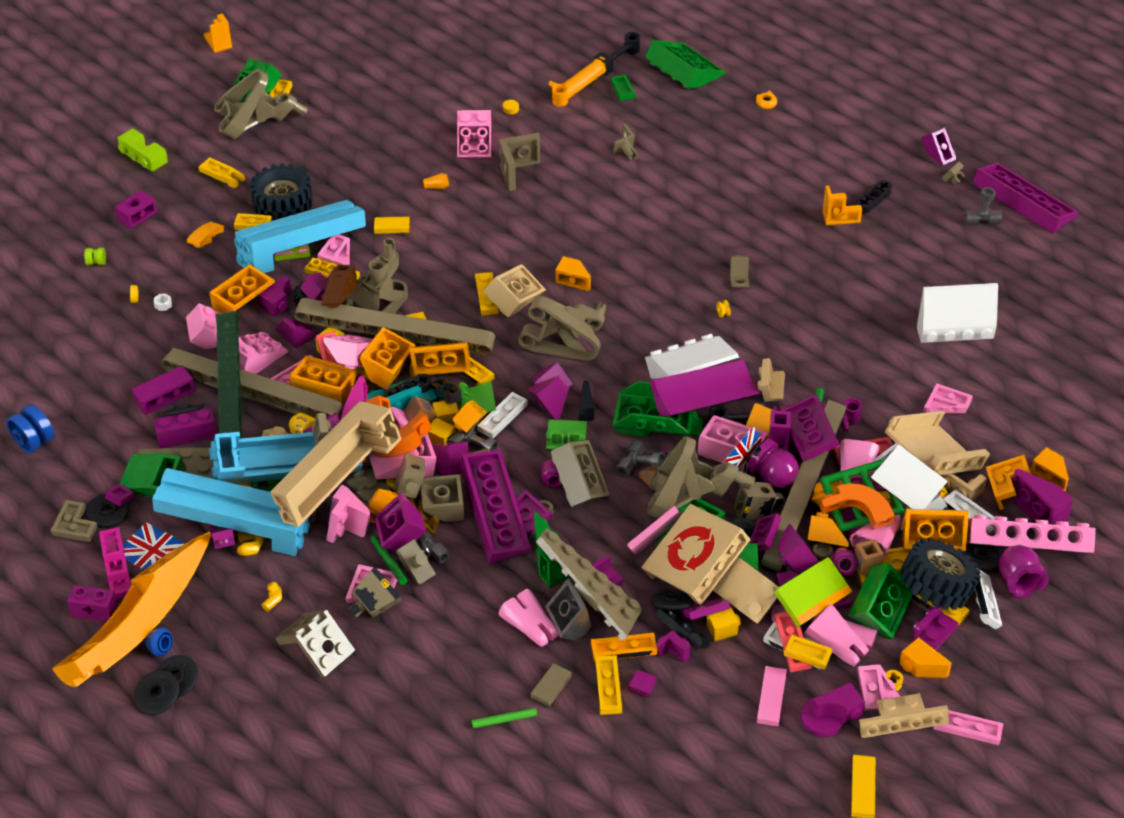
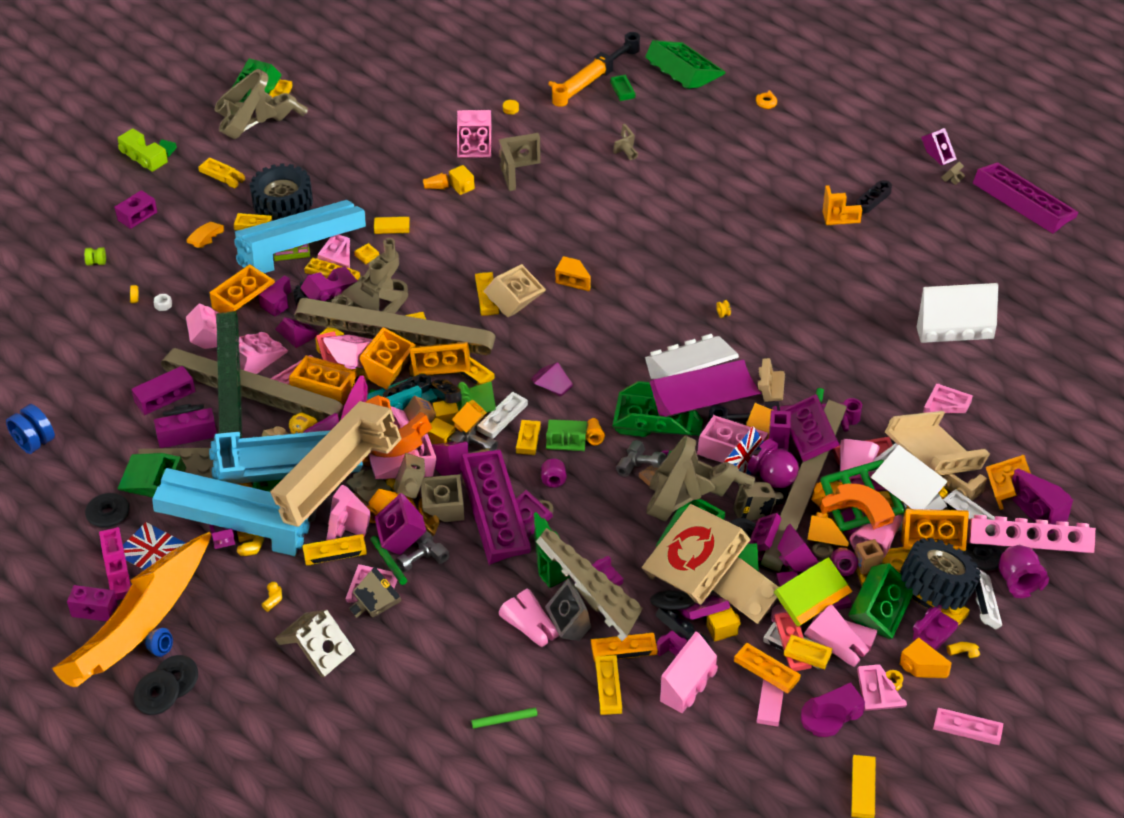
dark tan plate [51,500,98,542] -> none
magenta tile [105,483,134,507] -> none
light orange panel [203,13,232,53] -> none
dark tan plate [312,413,331,446] -> none
reddish brown slope [321,265,358,308] -> none
dark tan tile [396,539,436,586] -> none
dark tan connector [518,296,607,361] -> none
magenta slope [528,375,569,420] -> none
dark tan tile [531,663,572,707] -> none
dark tan slope [550,440,610,507] -> none
black slope [579,380,594,421] -> none
bright pink tile [627,506,681,556] -> none
magenta tile [628,670,657,698] -> none
dark tan bracket [730,255,750,287] -> none
tan bracket [859,693,949,738] -> none
flat silver bar [965,187,1002,224] -> none
light orange slope [1030,447,1069,491] -> none
none -> green tile [159,139,177,157]
none -> yellow plate [302,534,367,566]
none -> yellow tile [354,243,379,265]
none -> yellow brick [449,165,475,195]
none -> yellow plate [516,420,541,455]
none -> light orange cone [586,418,605,445]
none -> bright pink slope [660,632,718,713]
none -> light orange plate [734,643,801,694]
none -> yellow arm [947,642,980,658]

